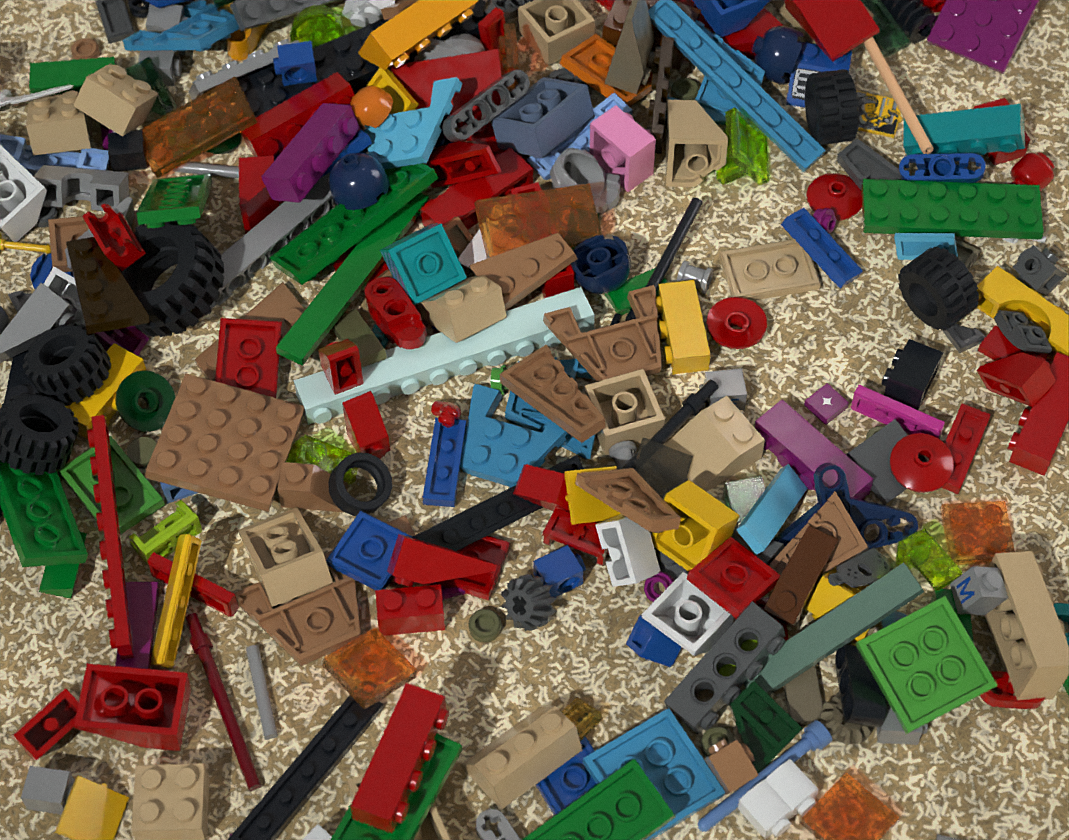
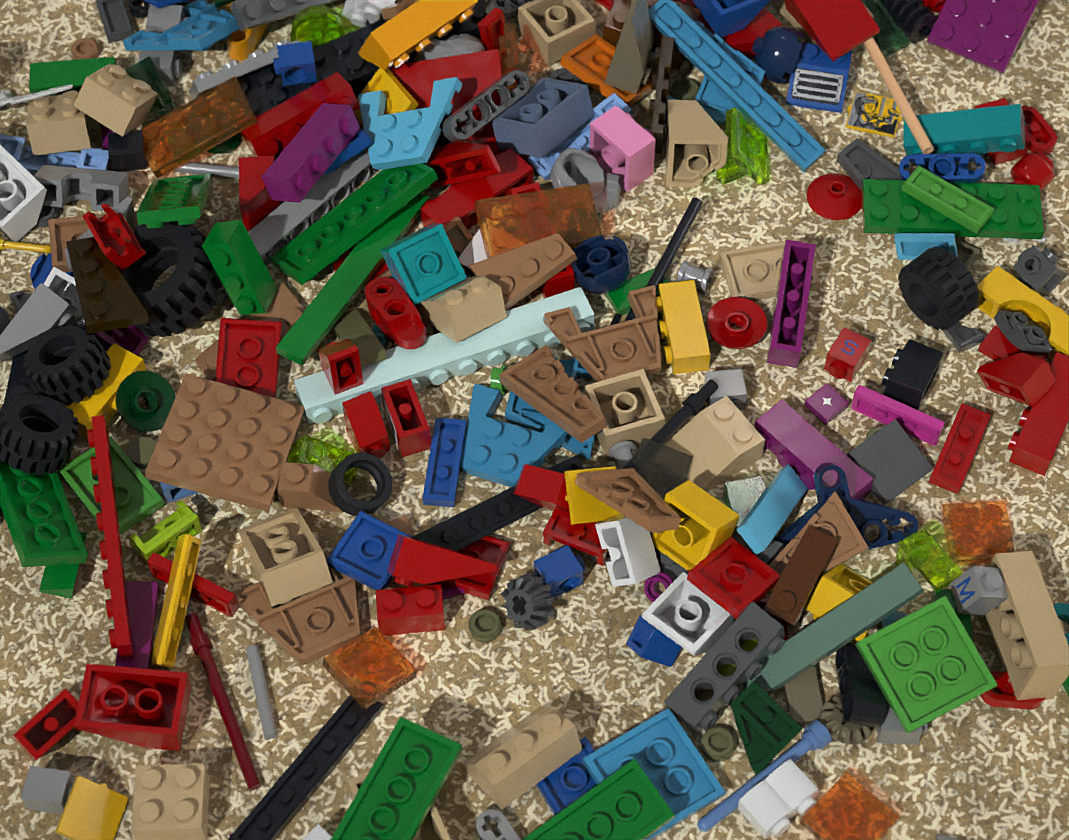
dark blue cylinder [329,153,390,210] -> none
orange hair [350,86,393,129] -> none
red brick [350,682,450,833] -> none
red arm [431,401,461,428] -> none
clear yellow tile [562,697,603,741] -> none
medium nougat brick [704,738,759,795] -> none
blue plate [781,208,863,289] -> none
black tyre [805,69,859,145] -> none
magenta plate [813,208,836,233] -> none
dark grey piece [828,547,895,588] -> none
red dish [890,433,954,493] -> none
none -> green brick [202,220,278,315]
none -> red brick [381,379,431,458]
none -> magenta brick [766,240,816,368]
none -> red brick [824,327,871,382]
none -> bright green tile [902,166,994,234]
none -> red plate [1021,106,1057,155]

